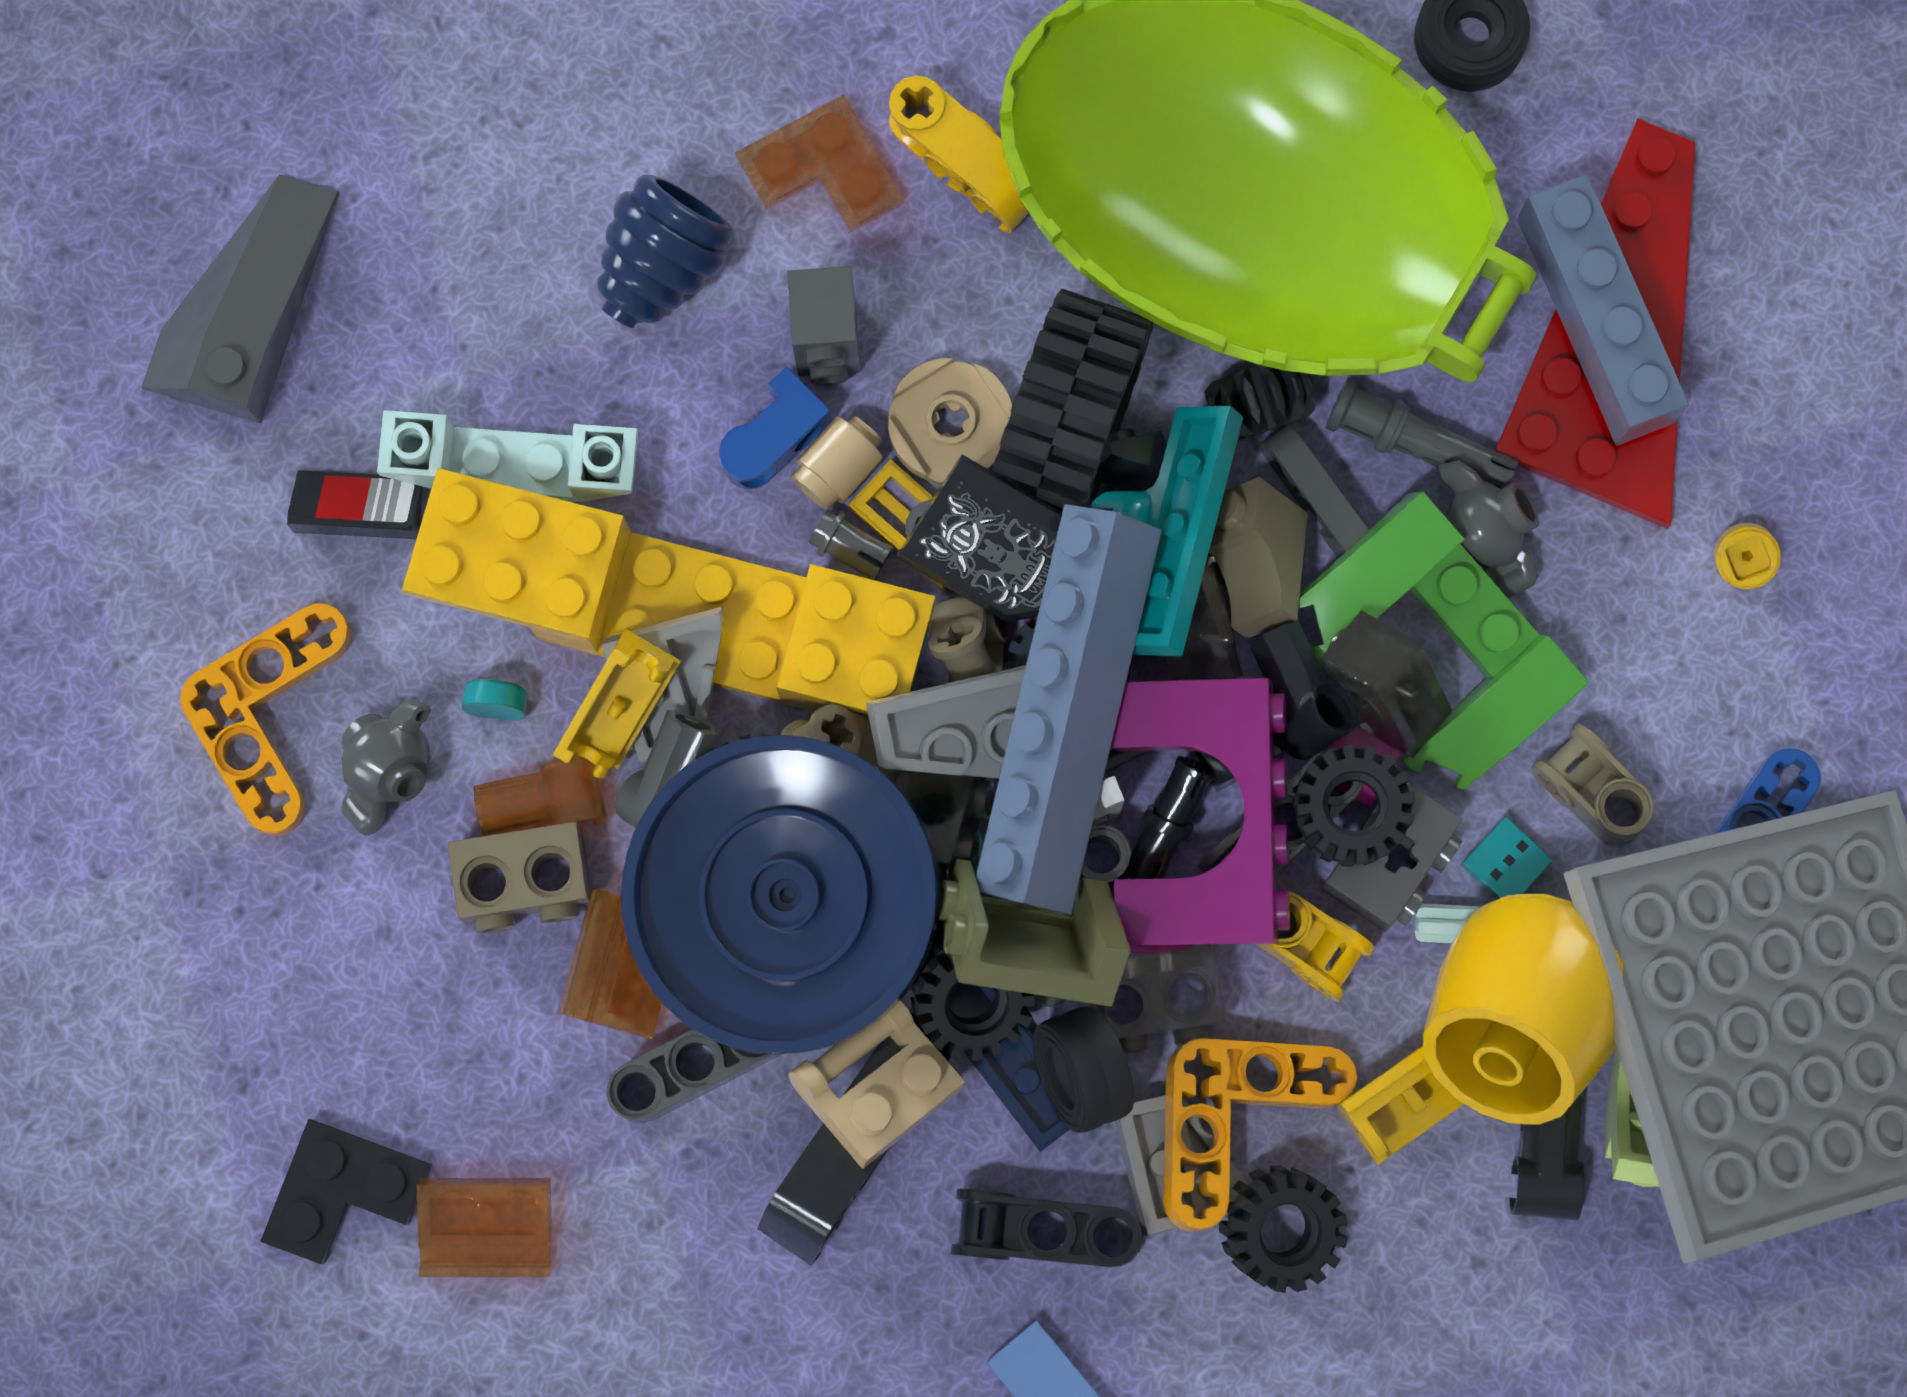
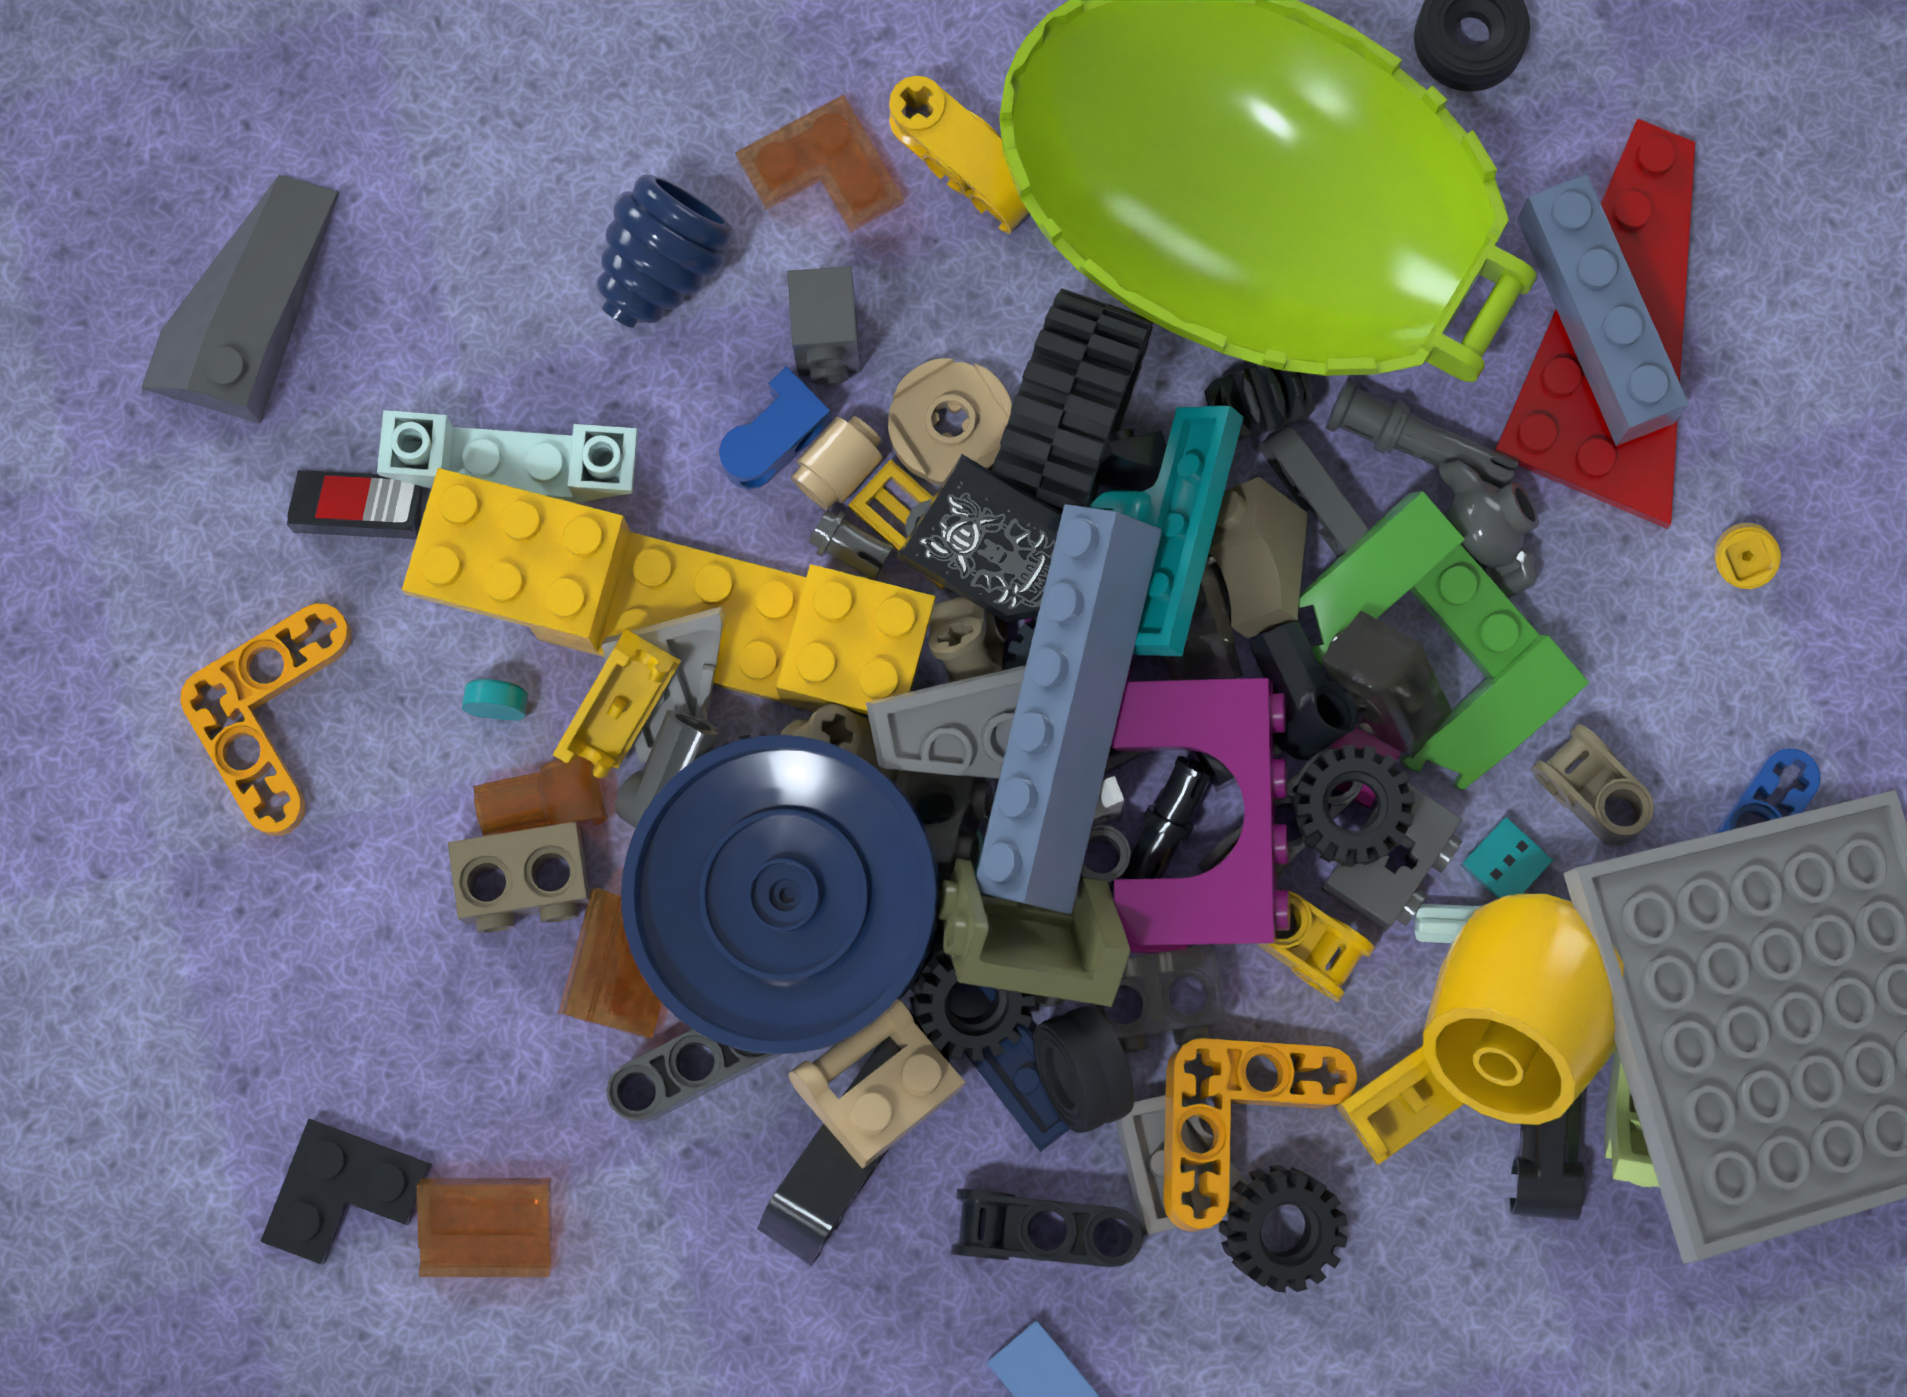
dark grey piece [342,697,431,836] -> none

